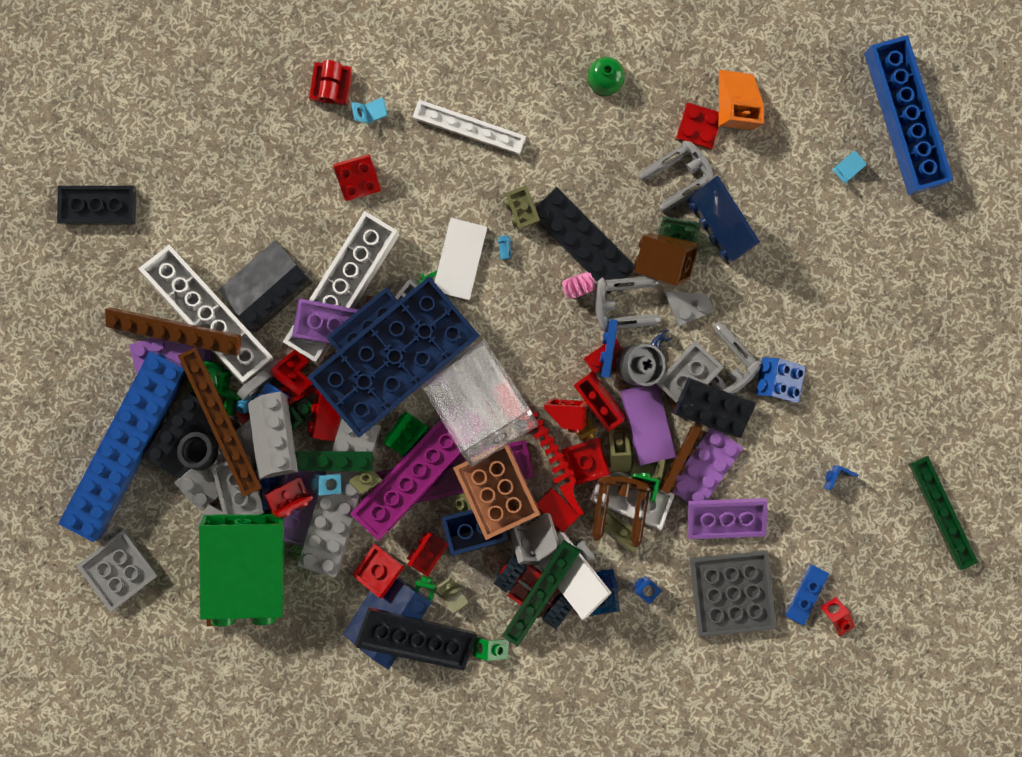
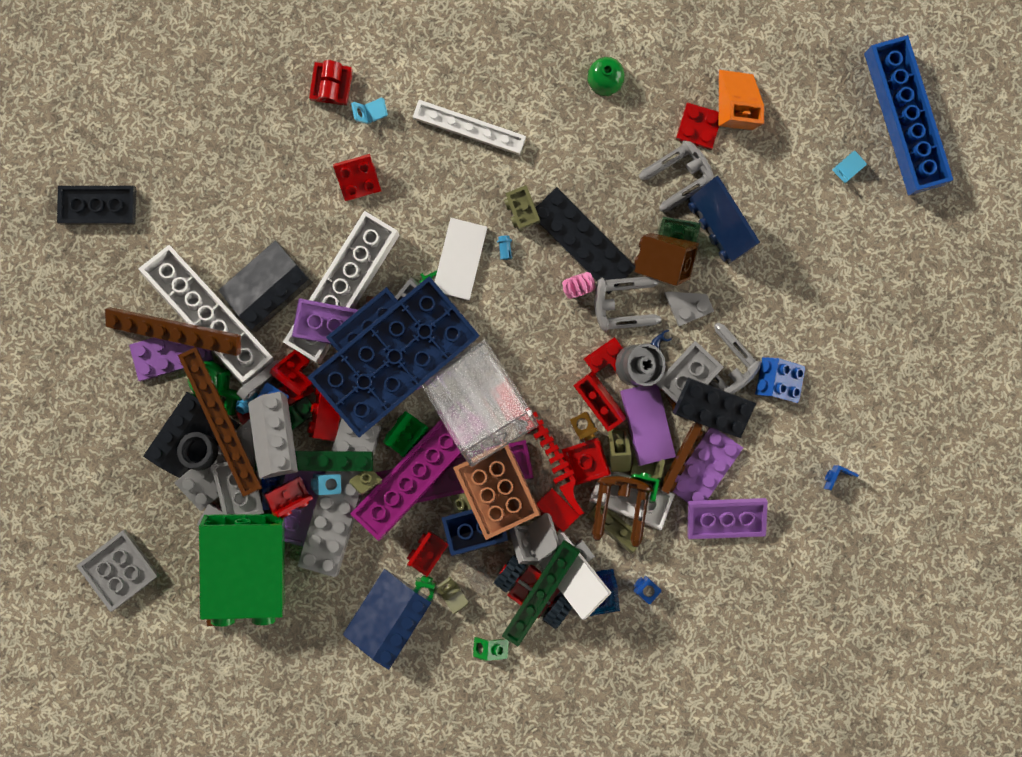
blue brick [58,351,187,542] -> none
red plate [352,543,405,599] -> none
black plate [355,607,477,671] -> none
red slope [544,399,588,433] -> none
blue plate [600,319,618,378] -> none
dark grey plate [689,550,777,637] -> none
blue plate [785,564,830,626] -> none
red bracket [820,597,855,637] -> none
dark green plate [908,456,978,570] -> none

